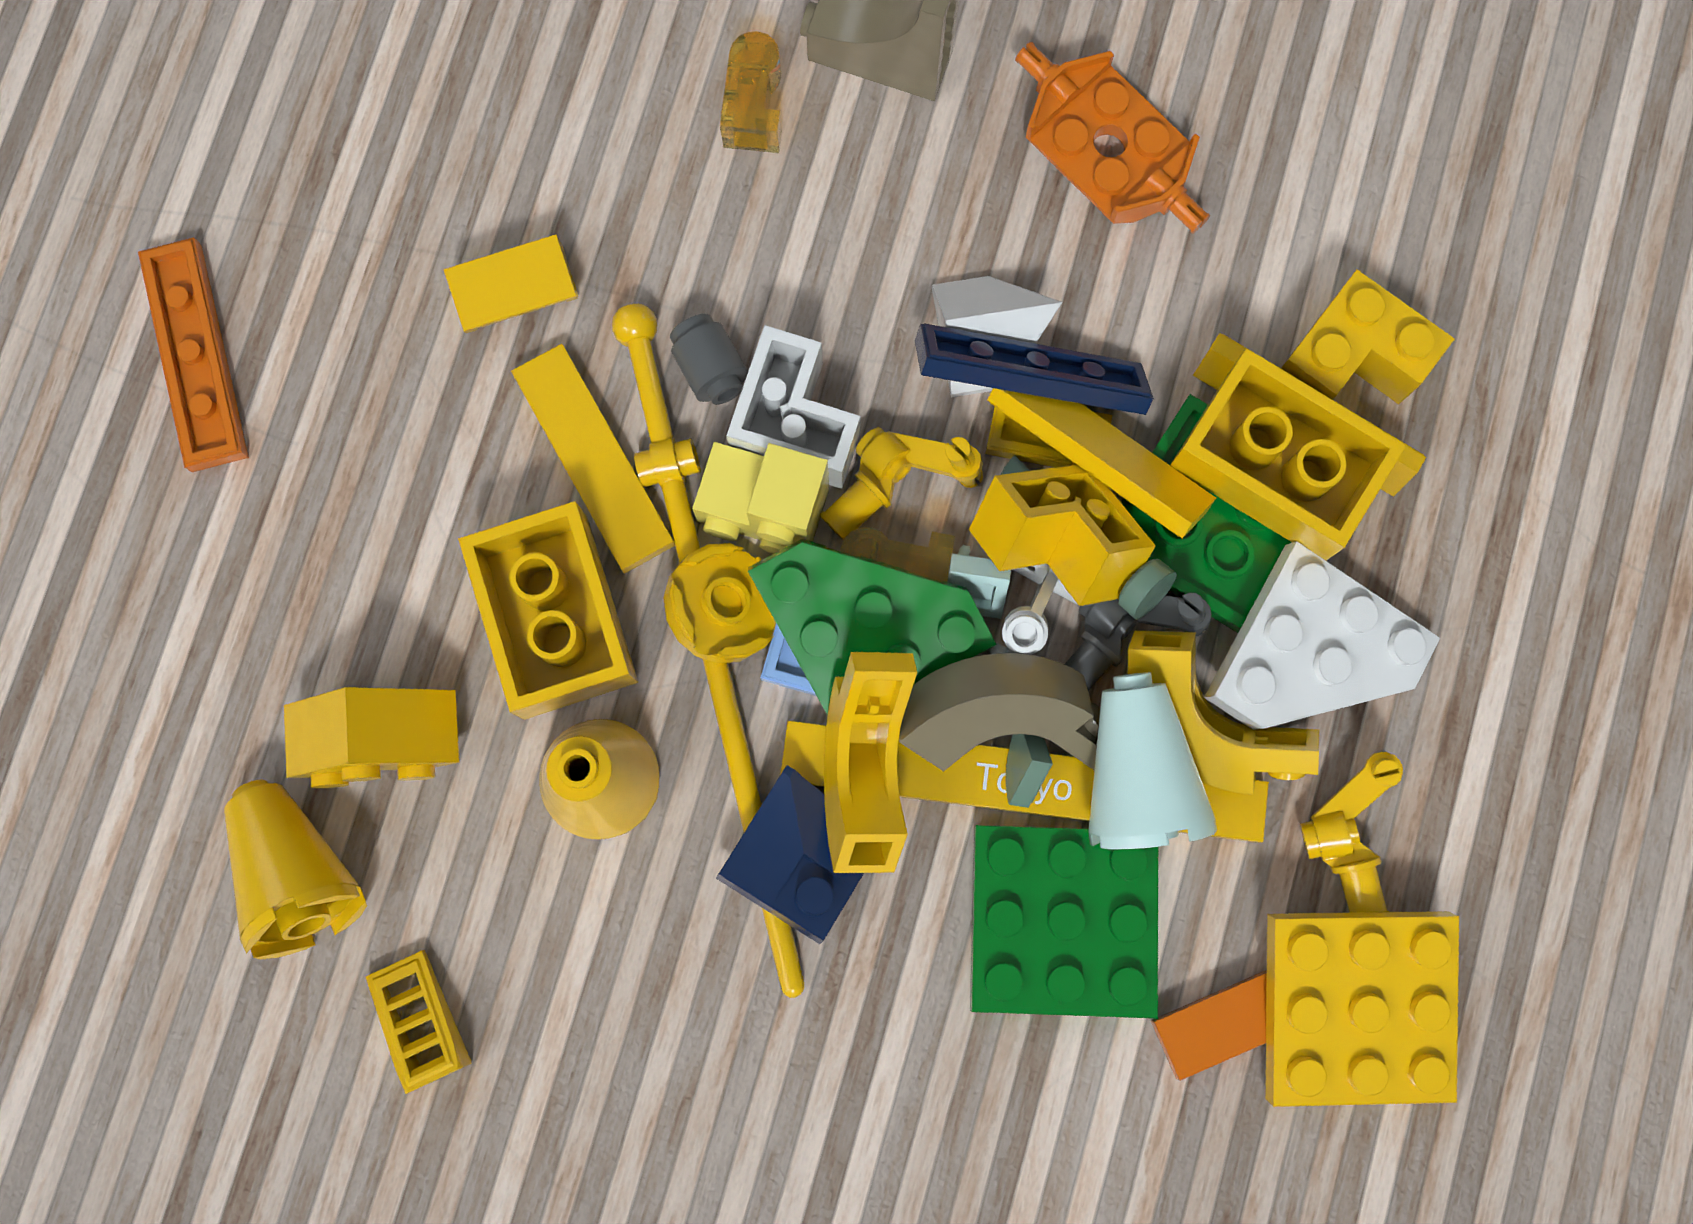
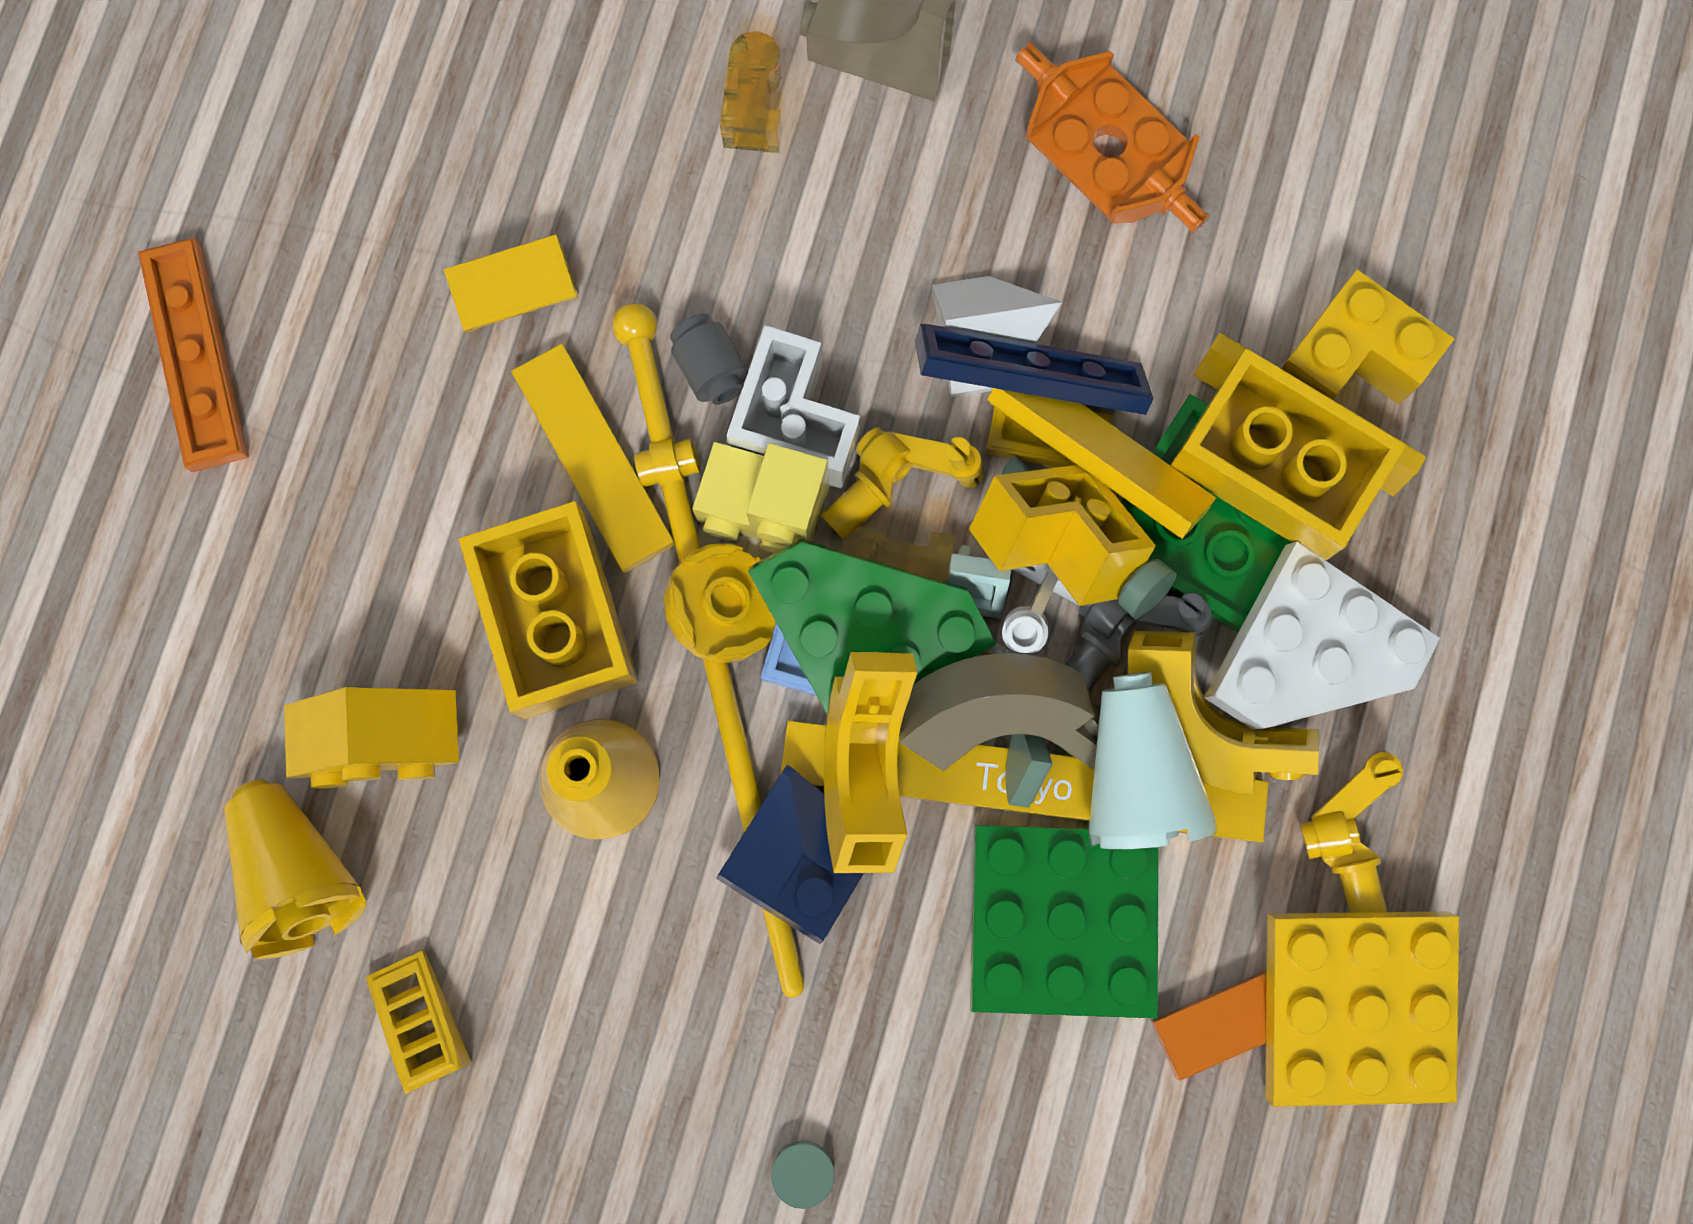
none -> sand green tile [771,1141,834,1209]

